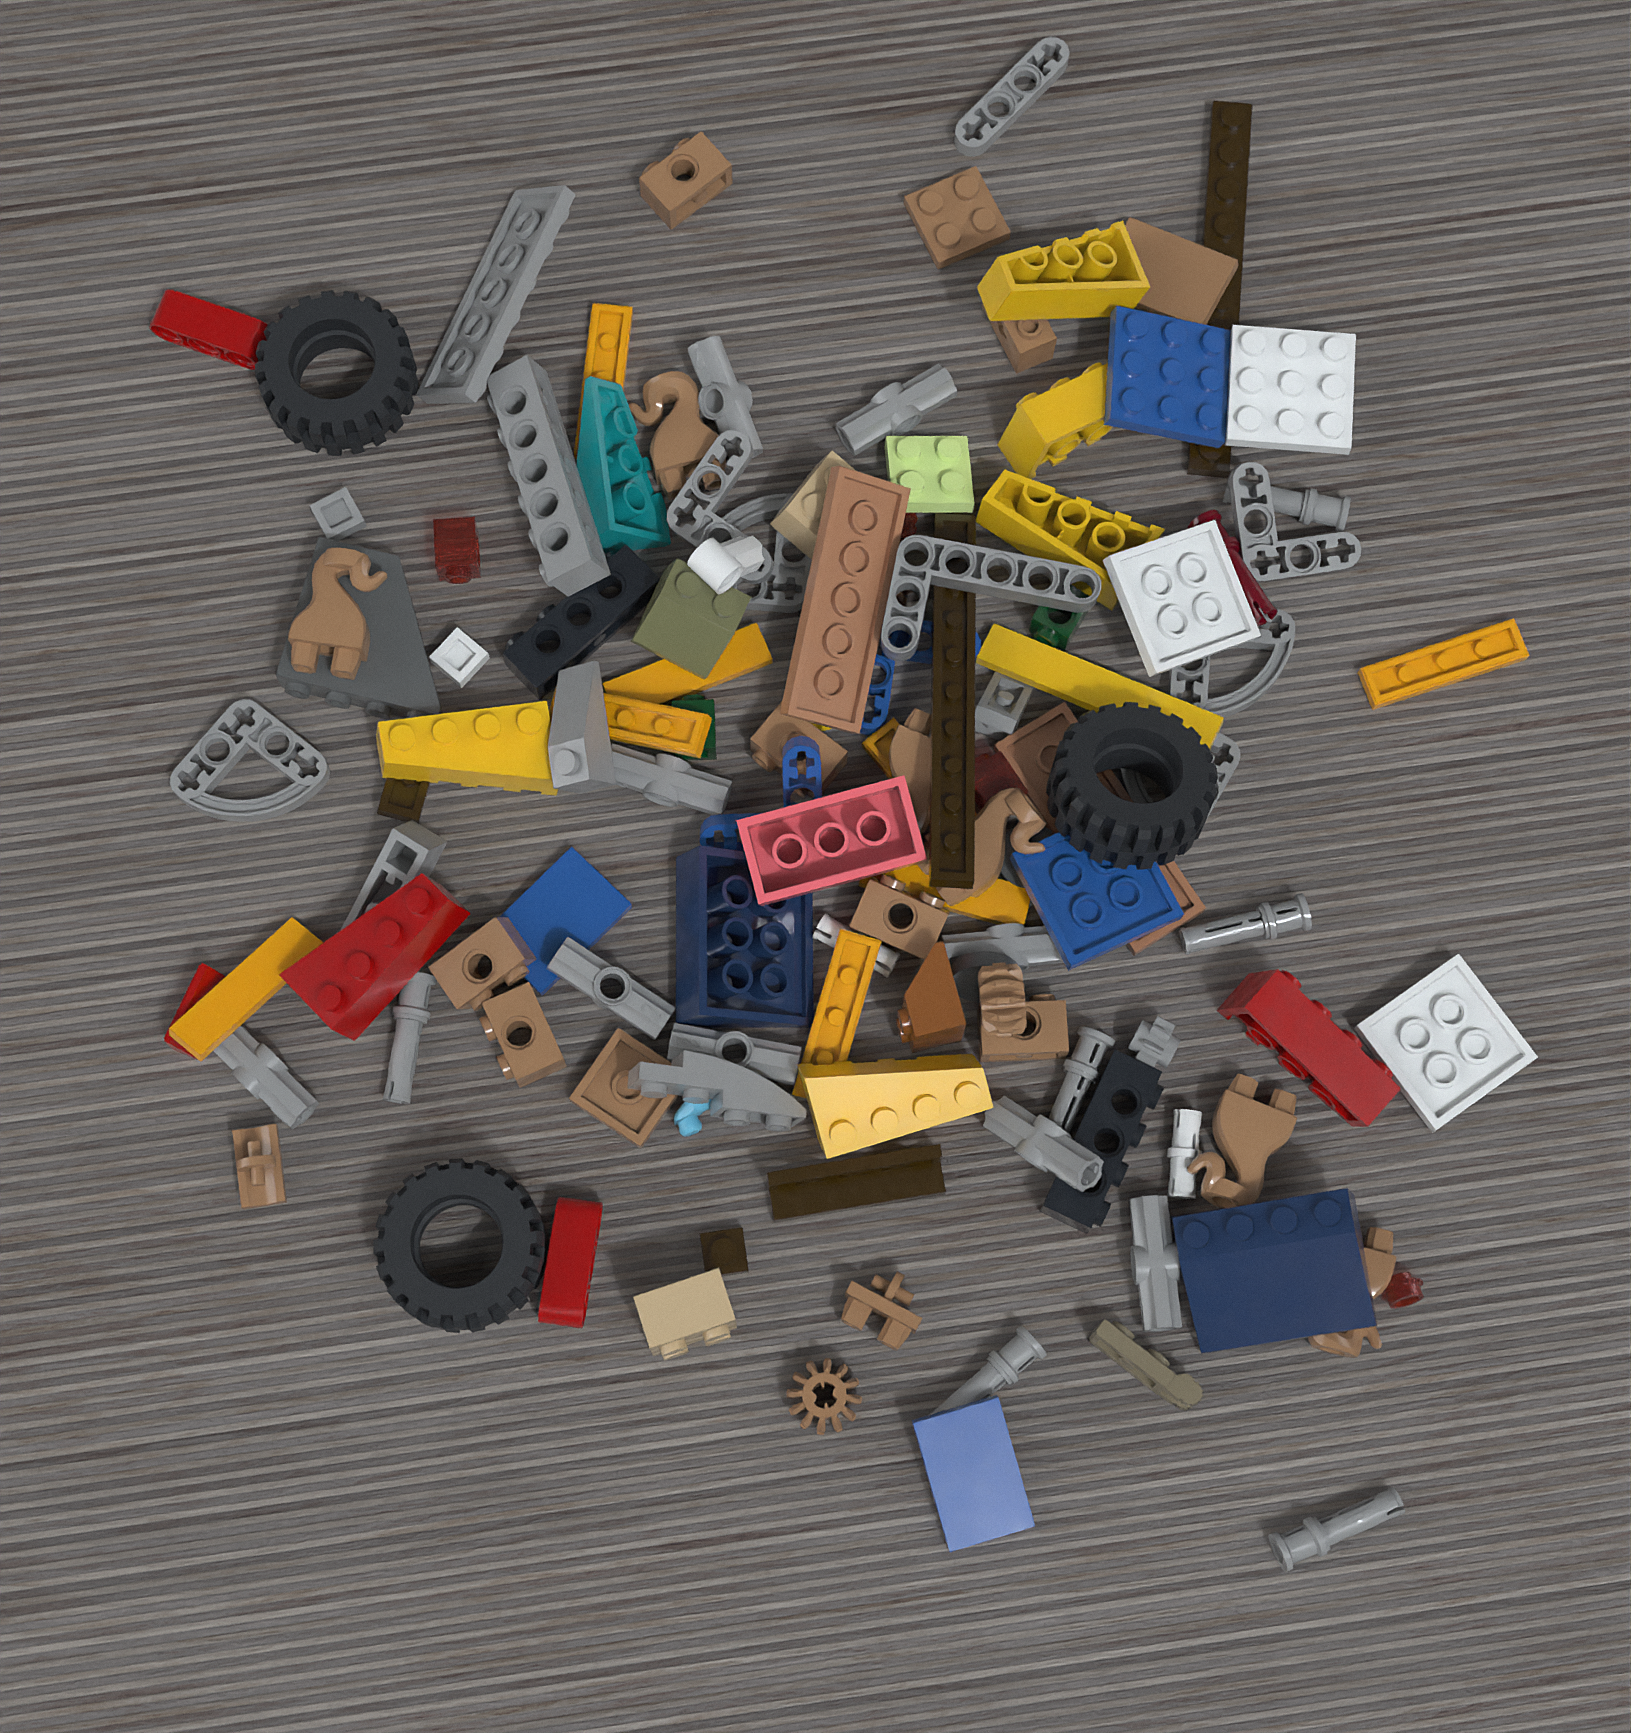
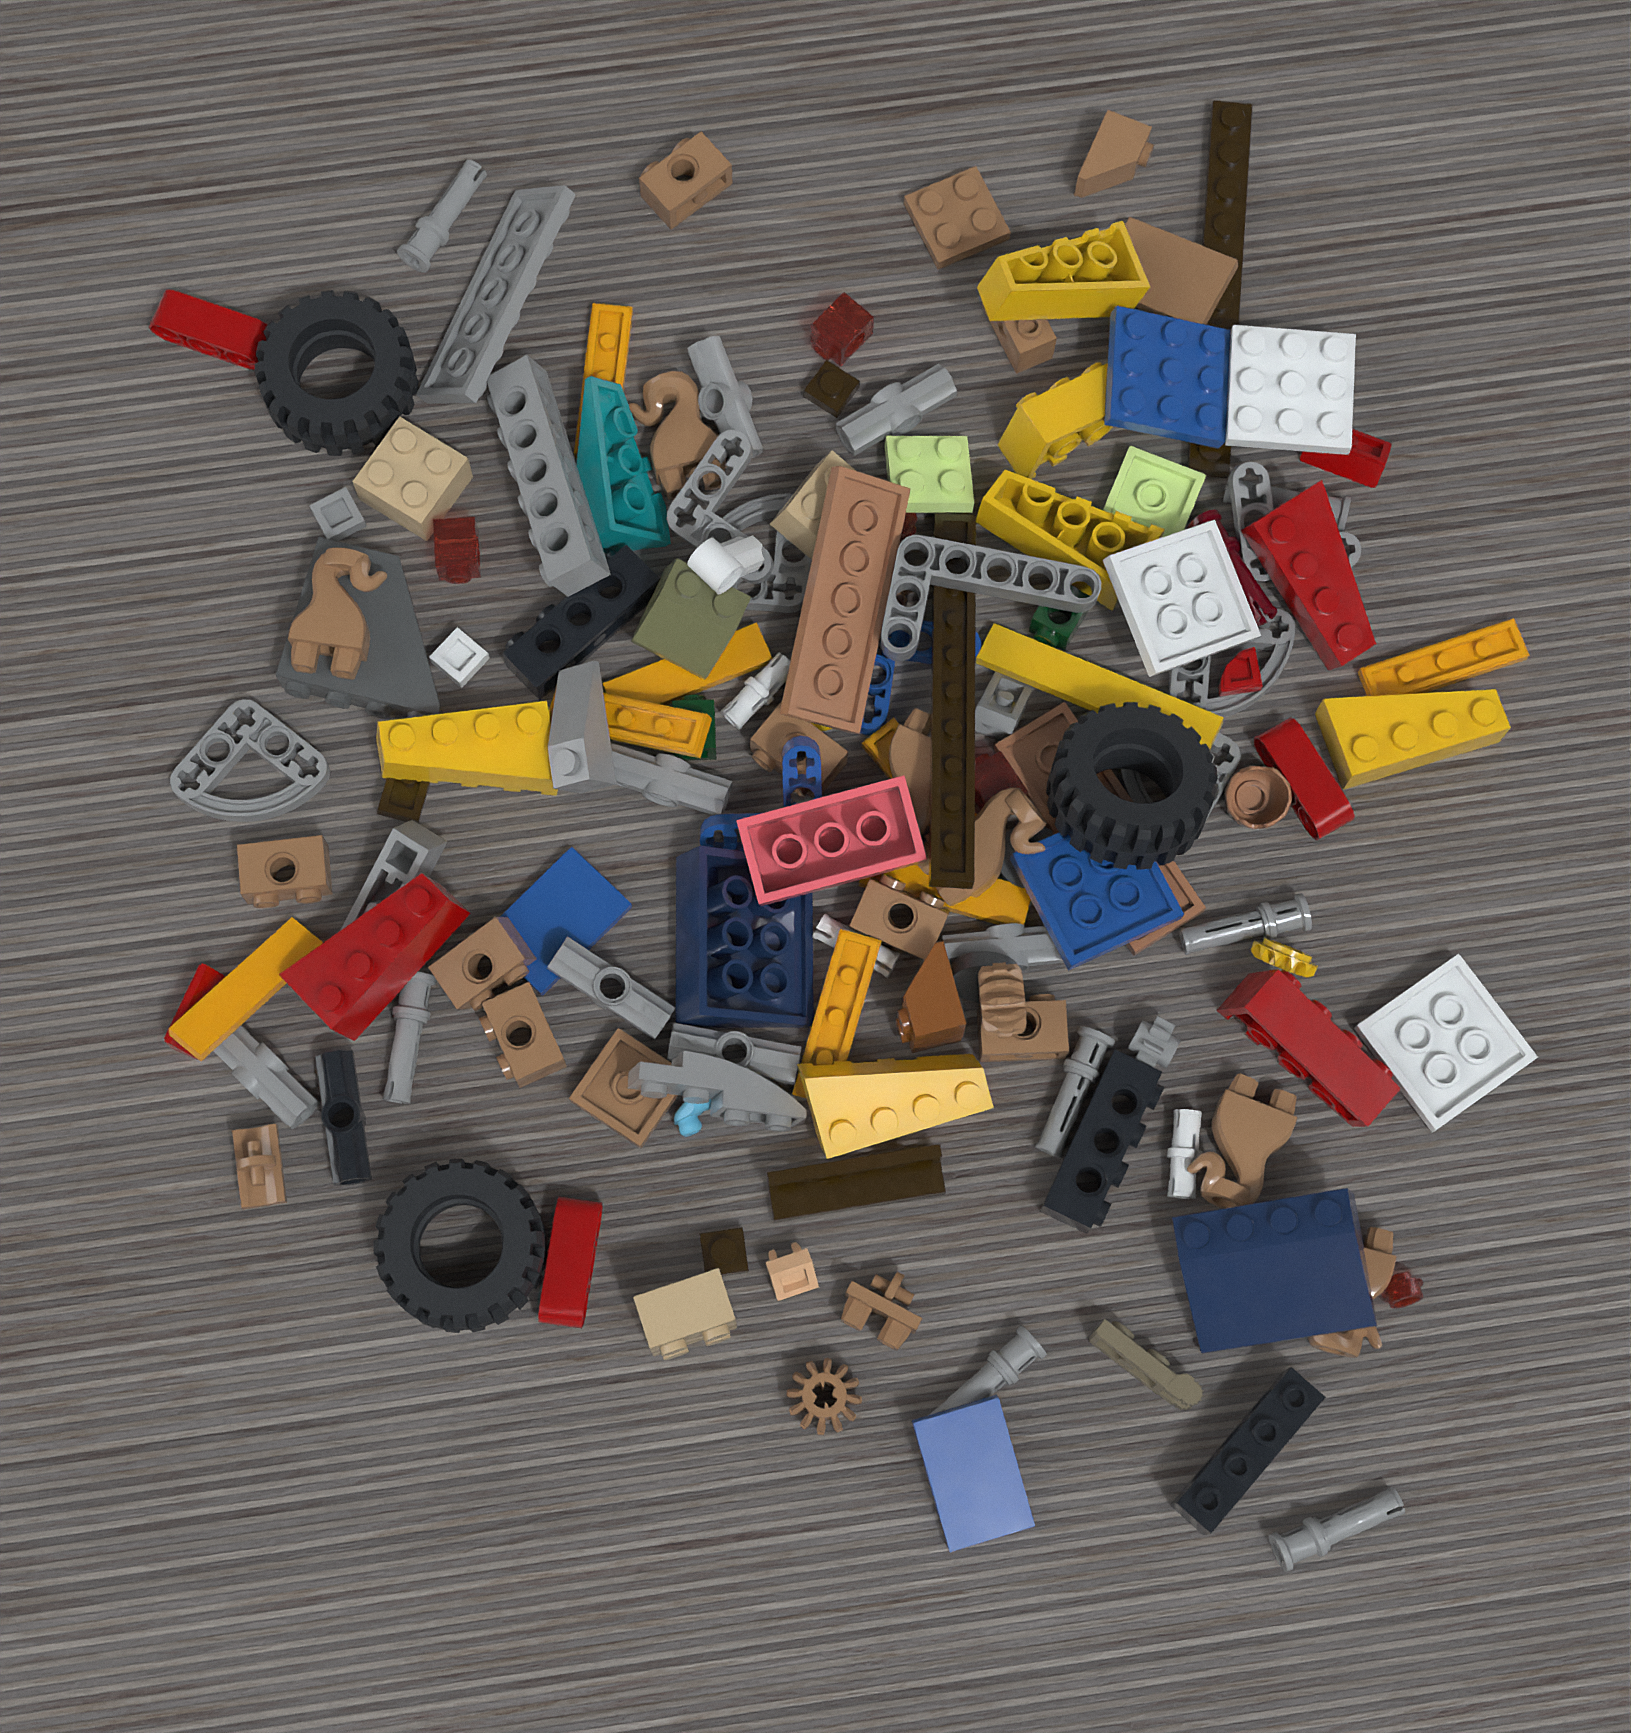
light grey beam [954,37,1070,157] -> none
light grey piece [983,1096,1104,1192] -> none
light grey piece [1128,1195,1182,1332] -> none
none -> medium nougat brick [237,835,333,909]
none -> black piece [315,1050,372,1186]
none -> tan brick [352,416,473,541]
none -> light grey pin [397,160,487,273]
none -> white pin [720,652,791,730]
none -> light nougat tile [766,1242,819,1301]
none -> dark brown plate [804,360,860,418]
none -> clear red brick [811,292,874,367]
none -> medium nougat slope [1074,110,1154,198]
none -> yellowish green plate [1103,446,1206,537]
none -> black brick [1170,1367,1326,1535]
none -> red tile [1219,647,1263,697]
none -> nougat hair [1224,766,1292,829]
none -> red wedge [1241,480,1376,671]
none -> yellow gear [1251,938,1318,978]
none -> red beam [1253,717,1355,840]
none -> red slope [1300,429,1392,488]
none -> yellow wedge [1315,689,1511,790]

